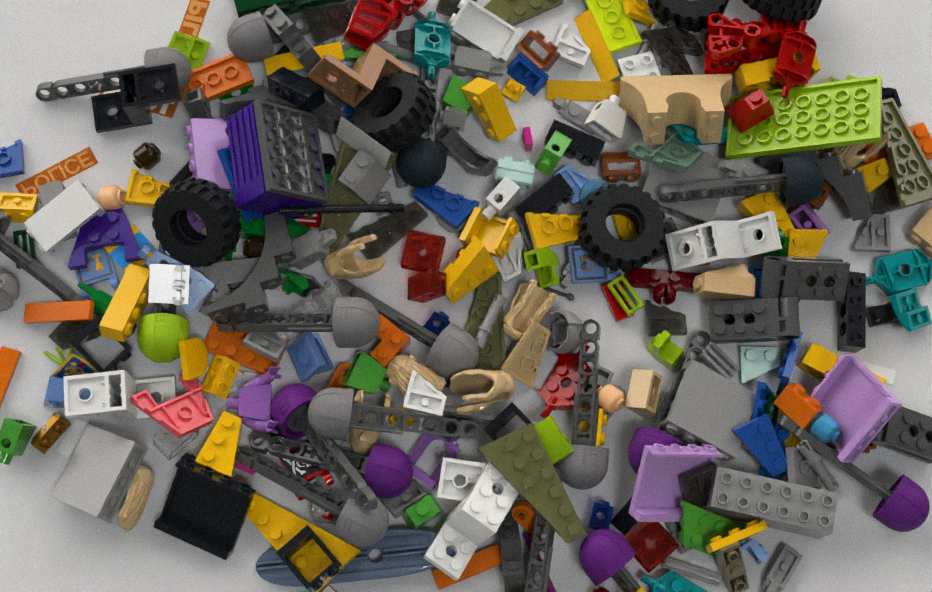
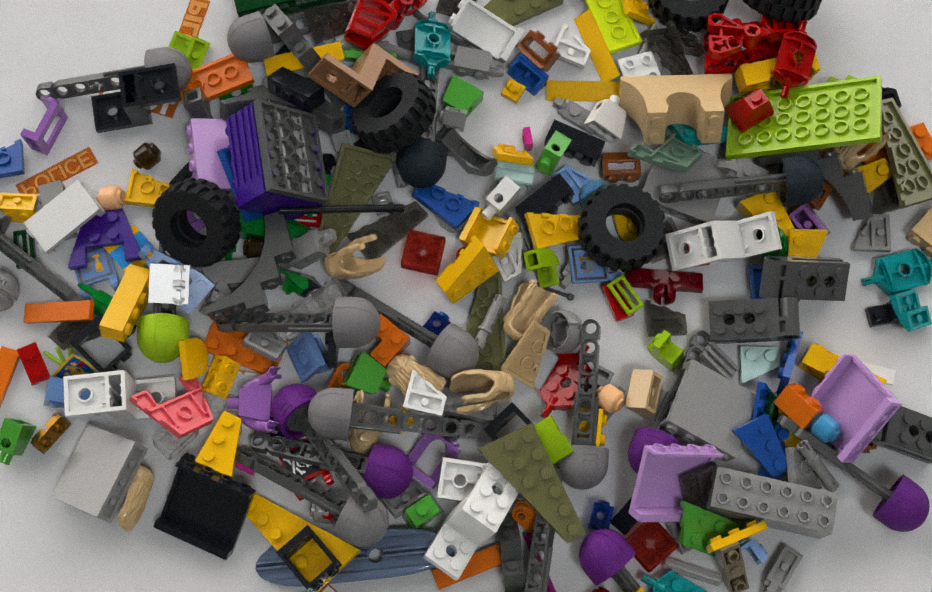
white sticker [336,116,391,168] -> none
light grey slope [338,149,391,205] -> none
clear red brick [408,268,446,303] -> none
yellow wedge [460,77,517,142] -> none
tan slope [693,264,756,301] -> none
black brick [837,271,866,353] -> none
none -> red plate [17,342,50,386]
none -> medium lavender panel [20,96,68,156]
none -> black wing [324,332,339,369]
none -> yellow tile [492,144,534,166]

